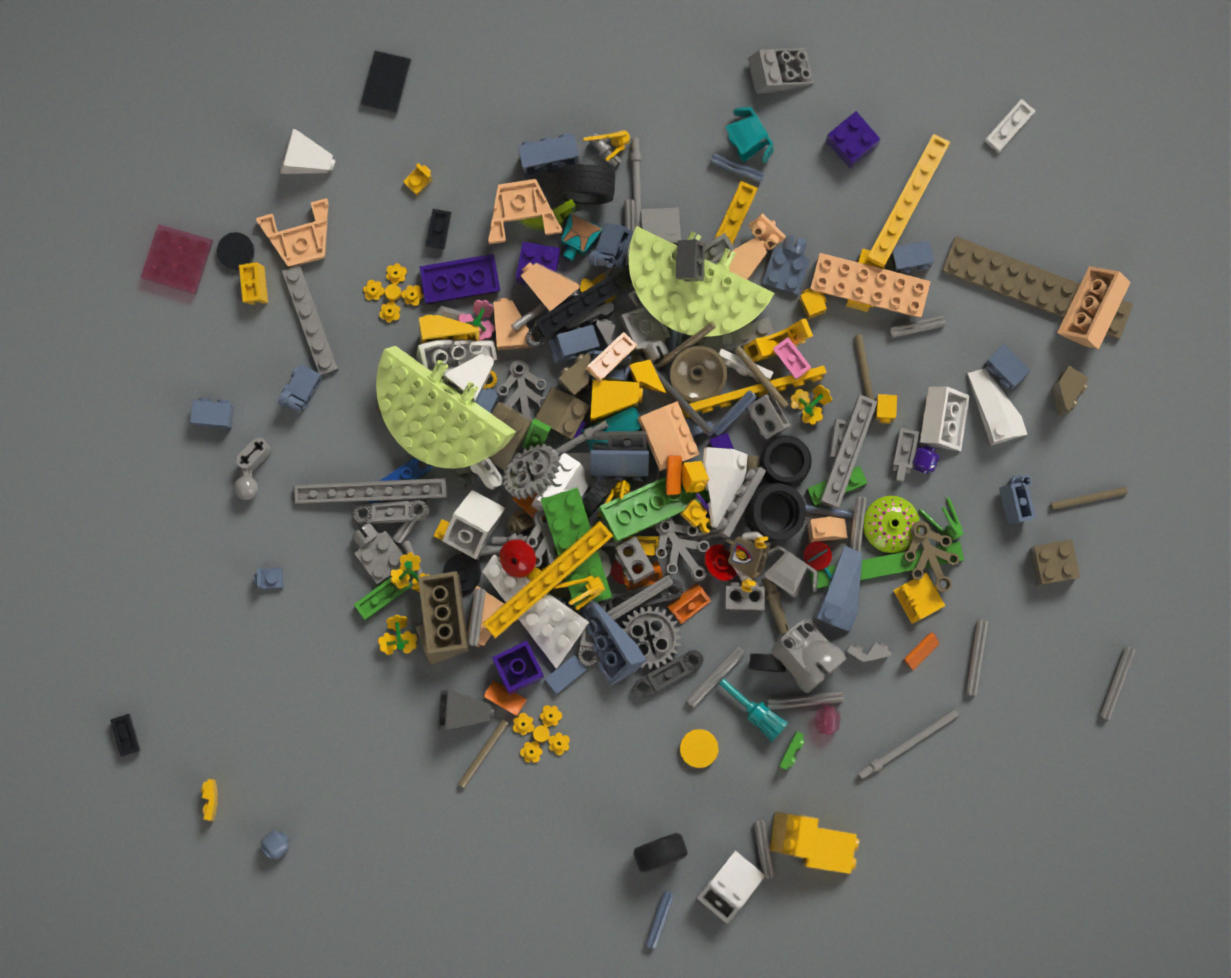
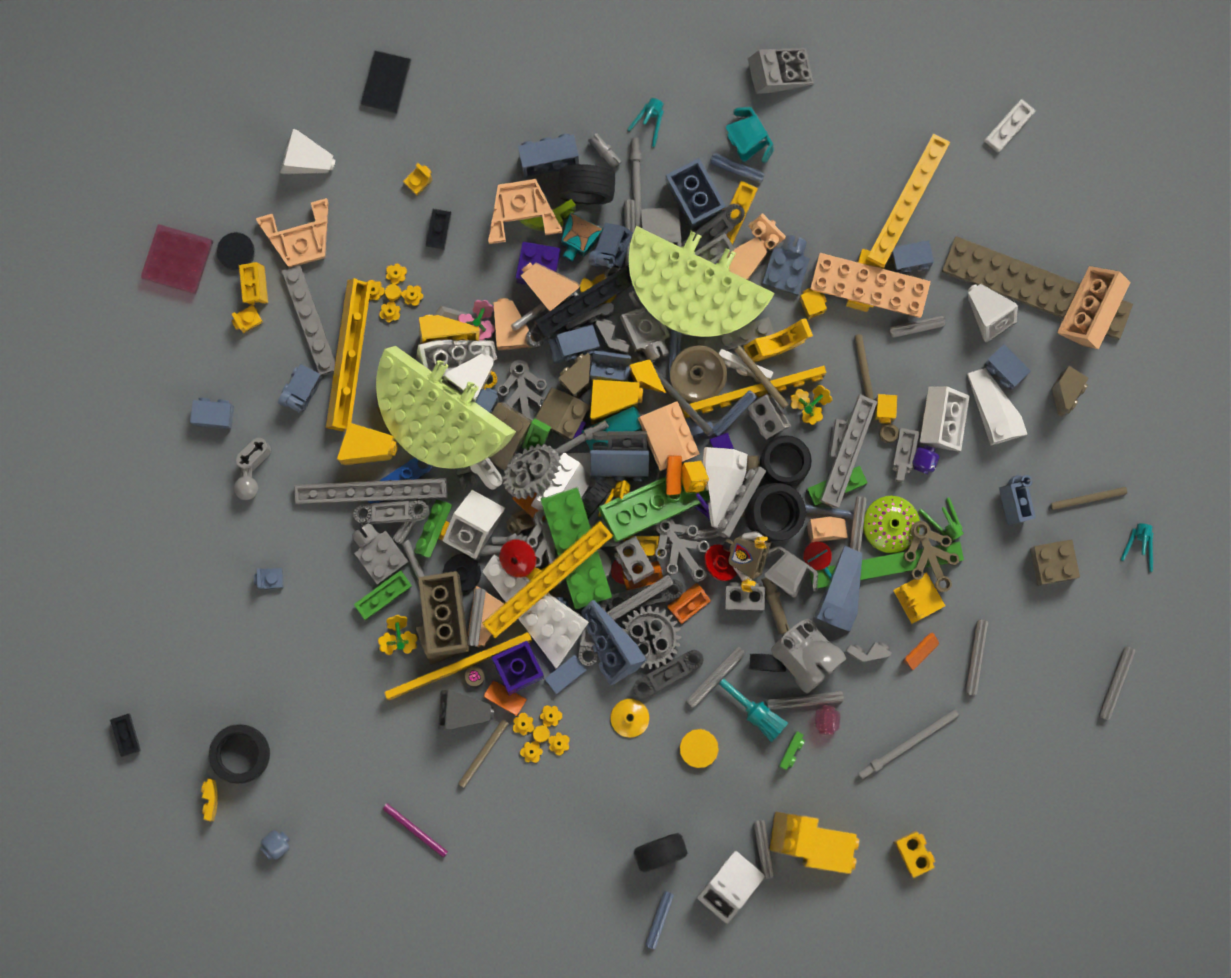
yellow plant [390,552,430,593] -> none
dark purple plate [419,254,501,305] -> none
yellow plant [555,575,605,610] -> none
yellow plant [583,130,630,161] -> none
light nougat tile [586,332,637,382] -> none
dark tan bar [655,321,716,370] -> none
dark grey hinge [675,239,706,282] -> none
yellow plate [680,499,711,534] -> none
bright pink plate [773,338,811,380] -> none
dark purple brick [825,111,881,168] -> none
none -> black tyre [209,724,270,784]
none -> yellow bracket [231,305,263,333]
none -> yellow tile [326,278,372,432]
none -> yellow slope [337,422,399,466]
none -> magenta bar [383,803,448,858]
none -> yellow tile [385,632,532,701]
none -> bright green plate [414,499,452,558]
none -> dark tan tile [465,667,485,687]
none -> yellow dish [611,699,649,738]
none -> teal plant [627,98,664,147]
none -> sand blue brick [665,158,726,229]
none -> dark grey plate [681,204,745,252]
none -> dark tan tile [879,424,899,443]
none -> yellow brick [894,831,935,878]
none -> white slope [967,284,1018,342]
none -> teal plant [1121,523,1154,572]

